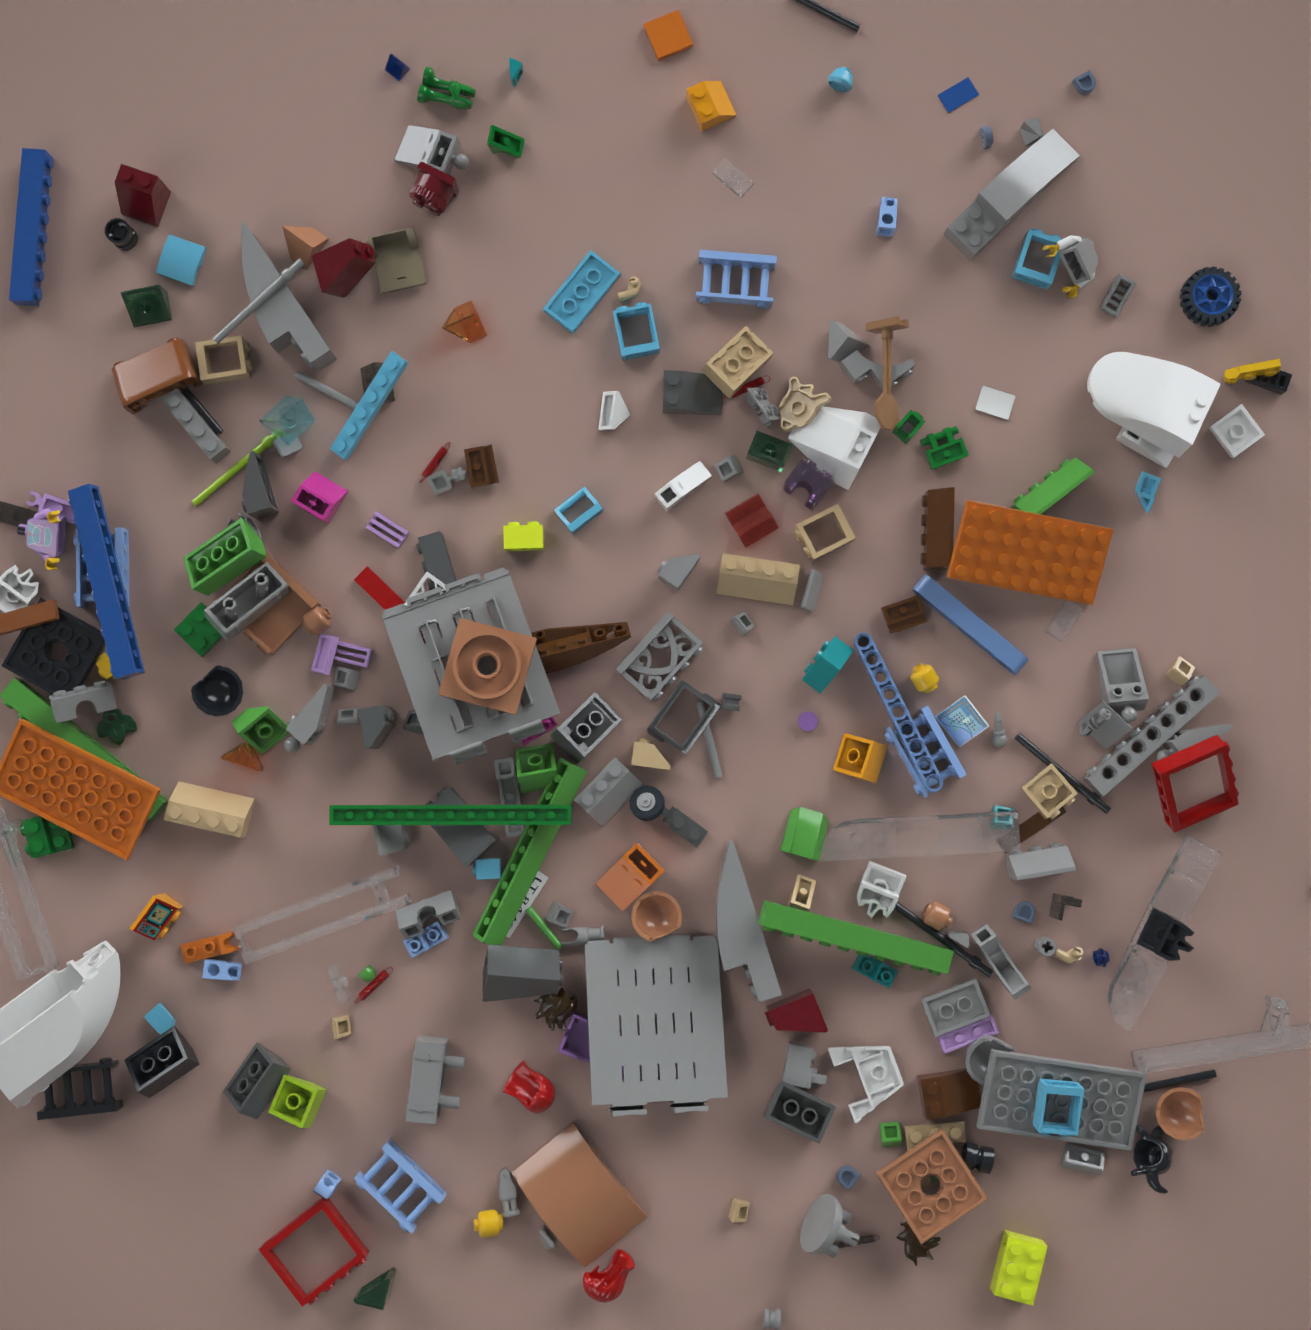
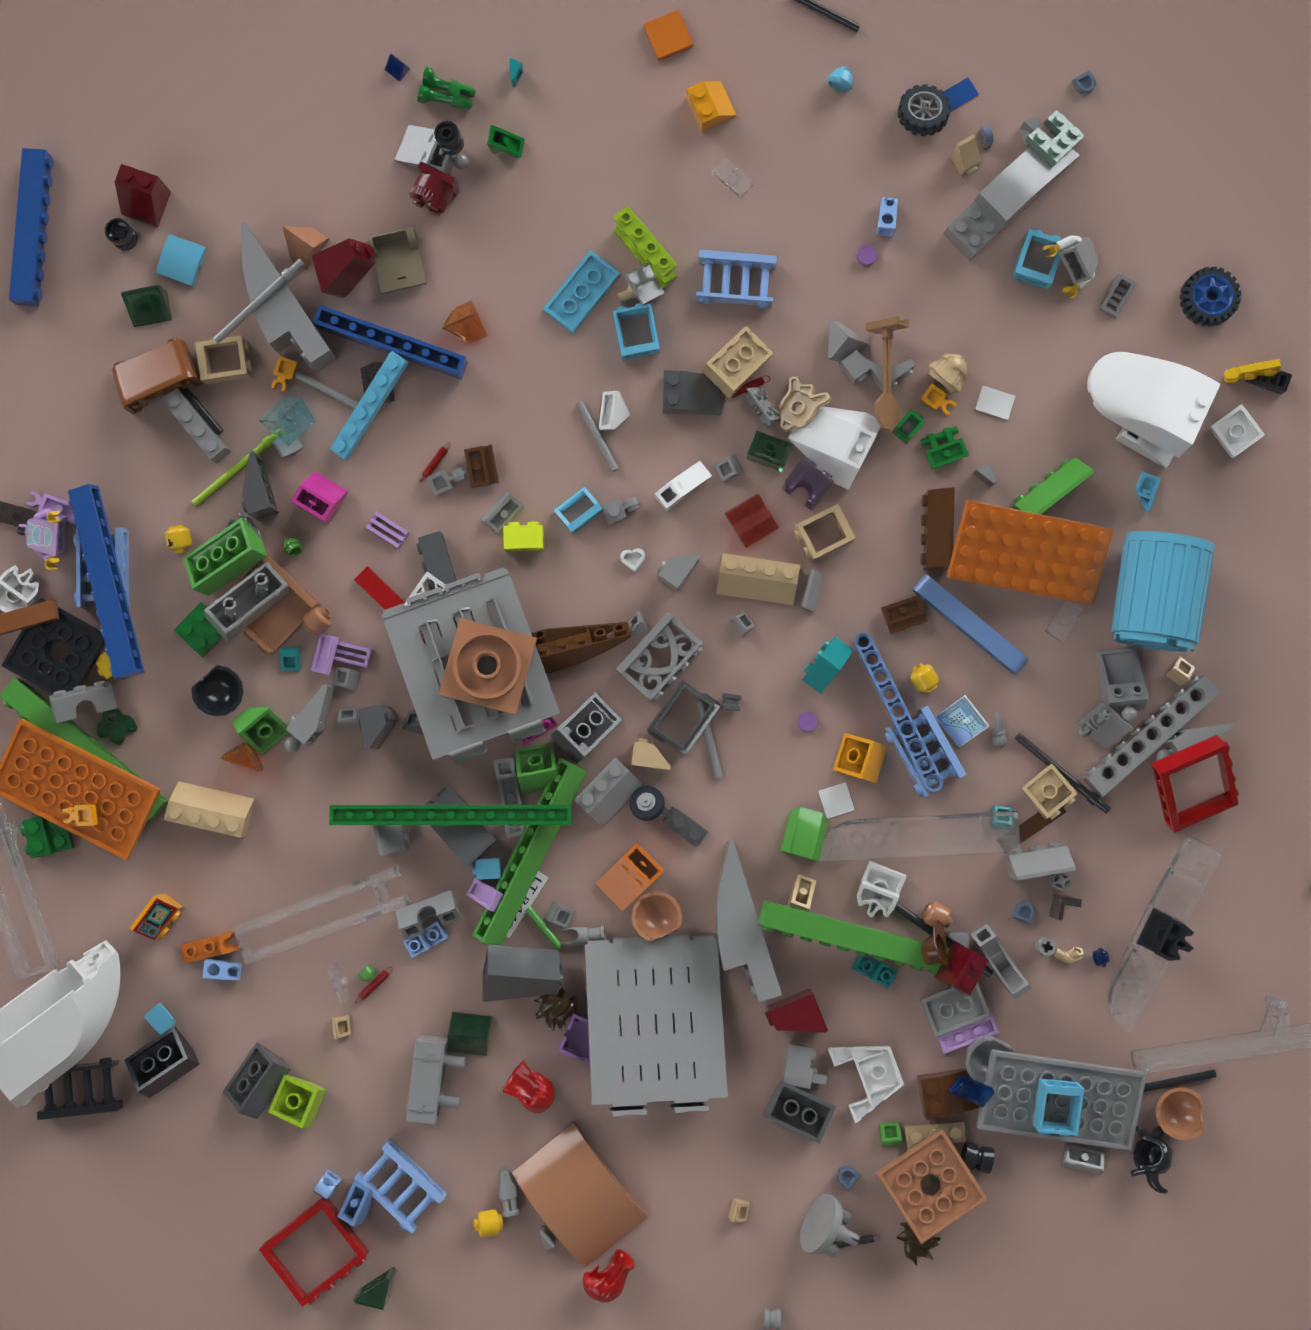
neon yellow piece [990,1230,1048,1306] -> none
none -> light orange plate [62,805,97,826]
none -> yellow head [164,524,192,554]
none -> light orange plate [271,356,299,393]
none -> teal slope [279,647,301,671]
none -> bright green plate [283,537,303,557]
none -> blue brick [313,305,468,380]
none -> medium blue slope [337,1180,373,1227]
none -> black wheel [434,121,464,156]
none -> clear green slope [448,1011,492,1056]
none -> lavender tile [467,878,503,912]
none -> light grey slope [481,491,523,534]
none -> light grey bar [576,401,619,472]
none -> light grey plate [602,497,640,524]
none -> lime fence [613,206,677,289]
none -> white tile [620,548,645,572]
none -> light grey piece [624,263,664,305]
none -> light grey slope [628,610,647,636]
none -> white sticker [818,783,854,818]
none -> medium lavender tile [857,245,877,266]
none -> black wheel [898,84,951,136]
none -> light orange plate [920,383,957,416]
none -> reddish brown piece [921,920,949,967]
none -> tan helmet [927,353,968,394]
none -> dark red slope [935,942,989,997]
none -> tan slope [950,134,981,177]
none -> clear blue tile [950,1075,995,1107]
none -> light grey slope [973,464,997,486]
none -> plate [1025,110,1085,167]
none -> light grey wheel [1049,872,1072,891]
none -> medium azure container [1111,531,1215,652]

